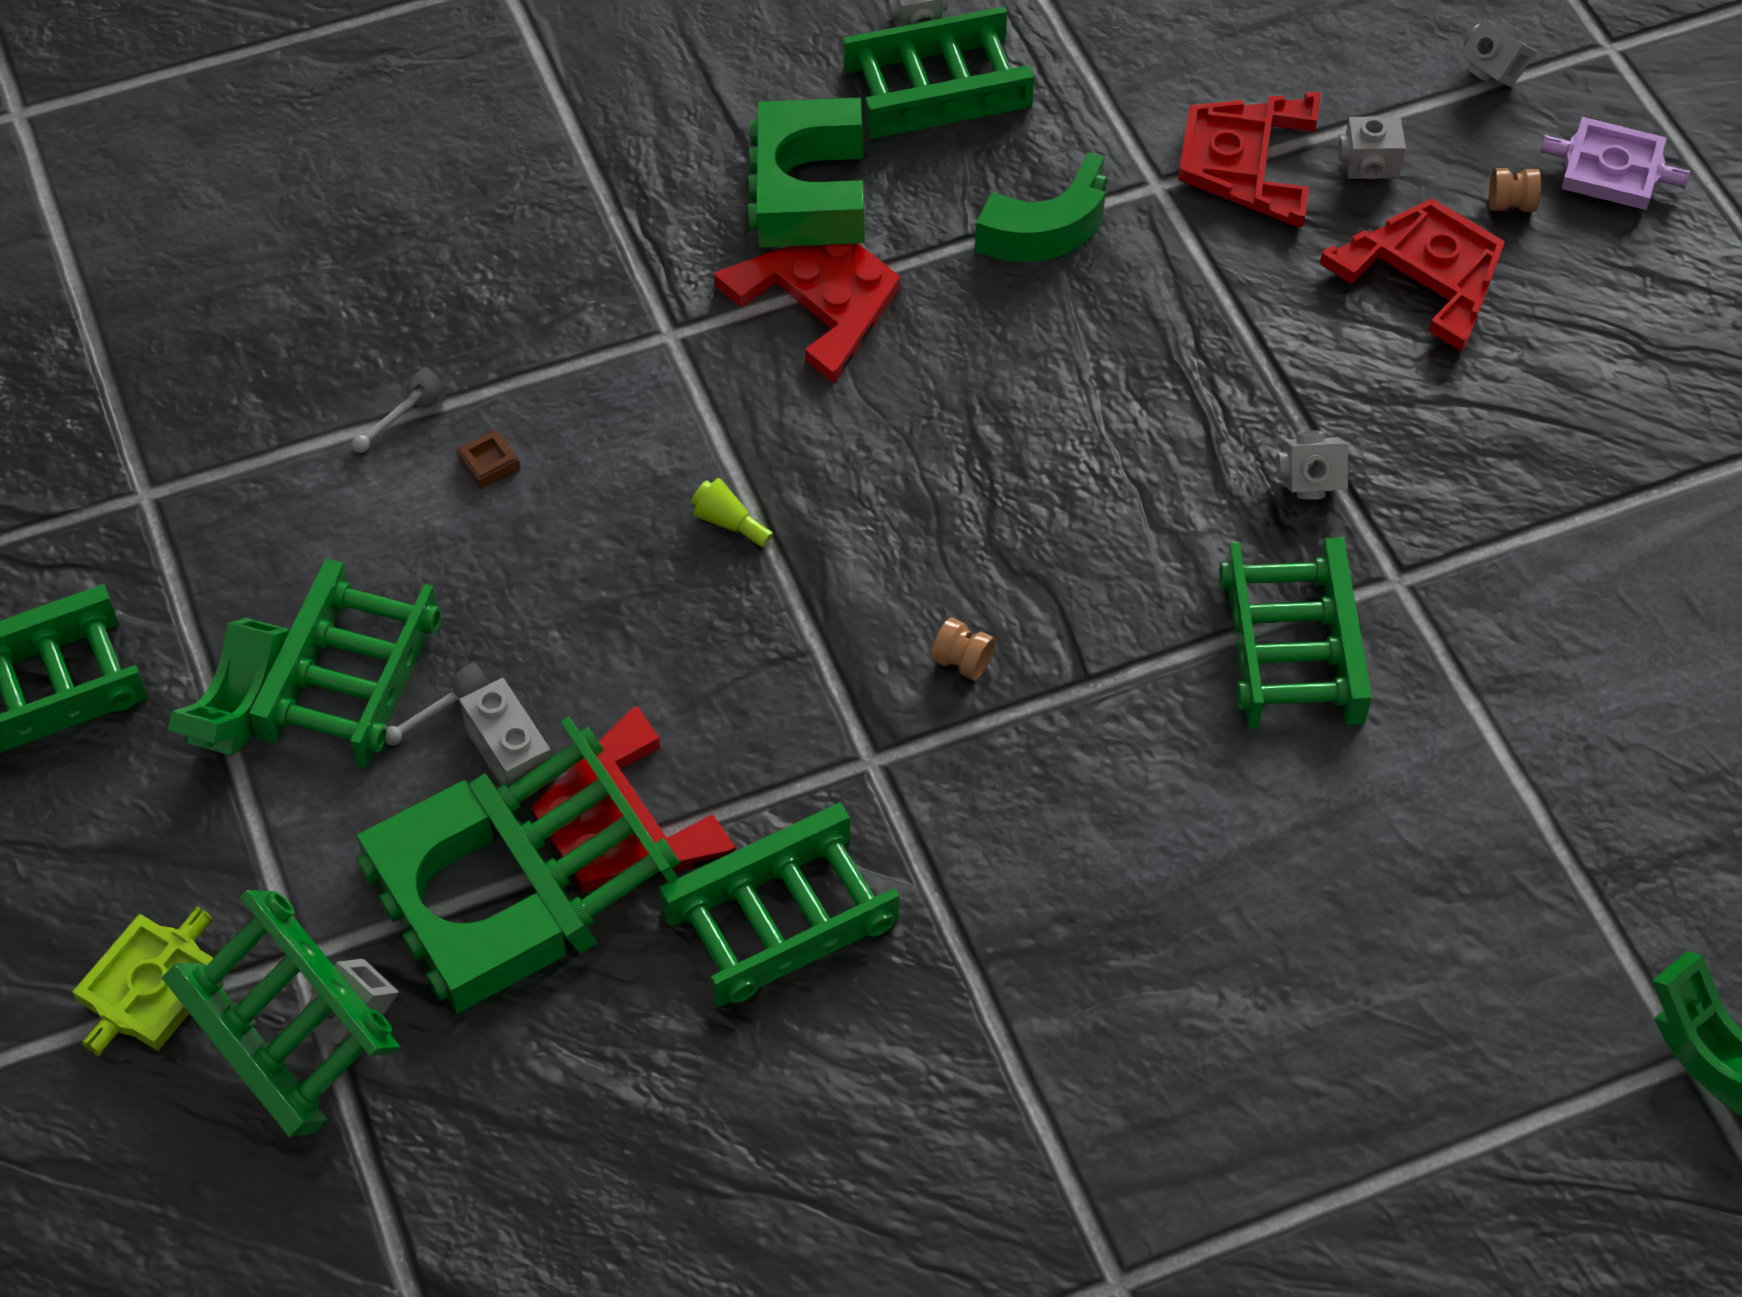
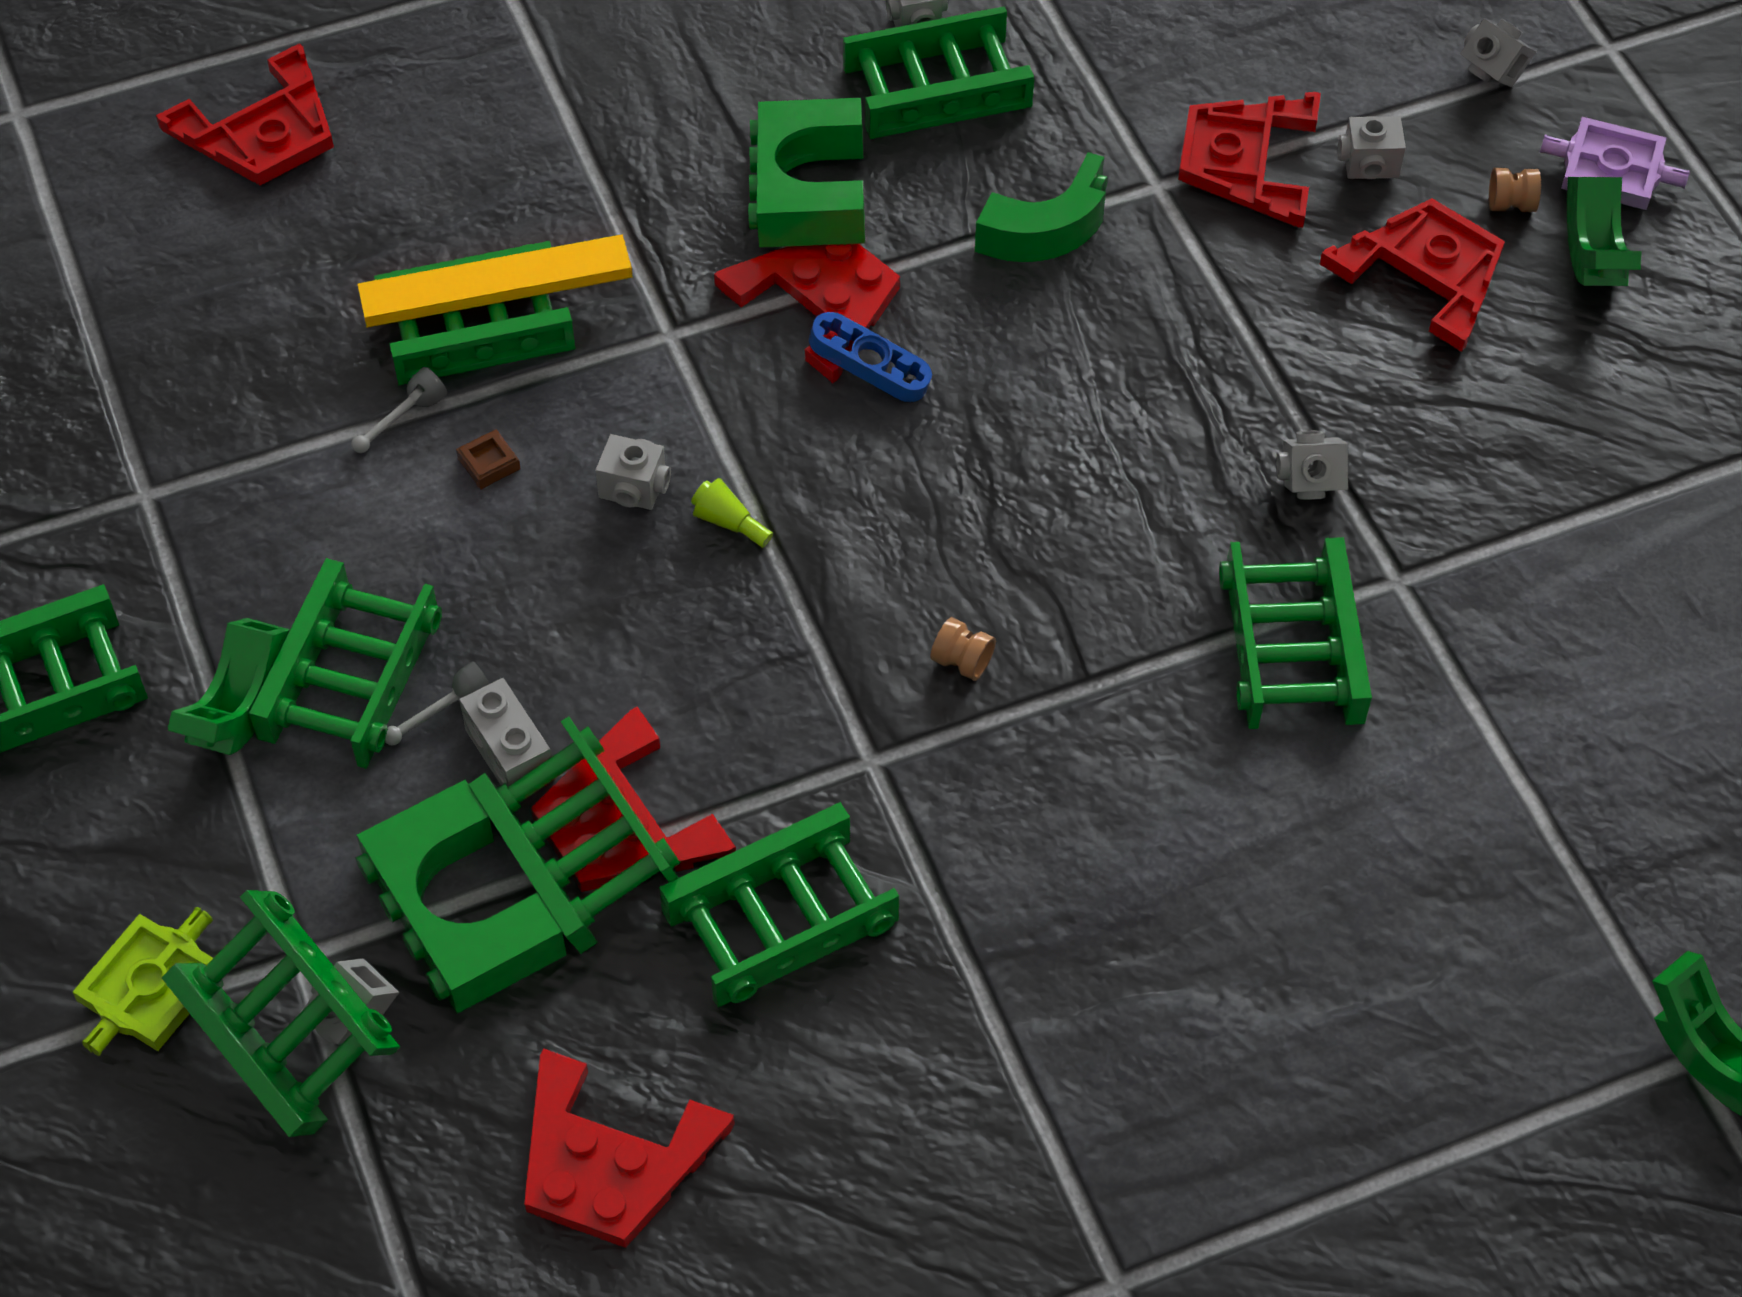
none -> red wing [156,43,334,186]
none -> yellow tile [358,234,633,328]
none -> green fence [374,241,575,386]
none -> red wing [524,1048,735,1248]
none -> light grey brick [595,434,671,510]
none -> blue beam [809,312,932,402]
none -> green arch [1567,177,1642,286]

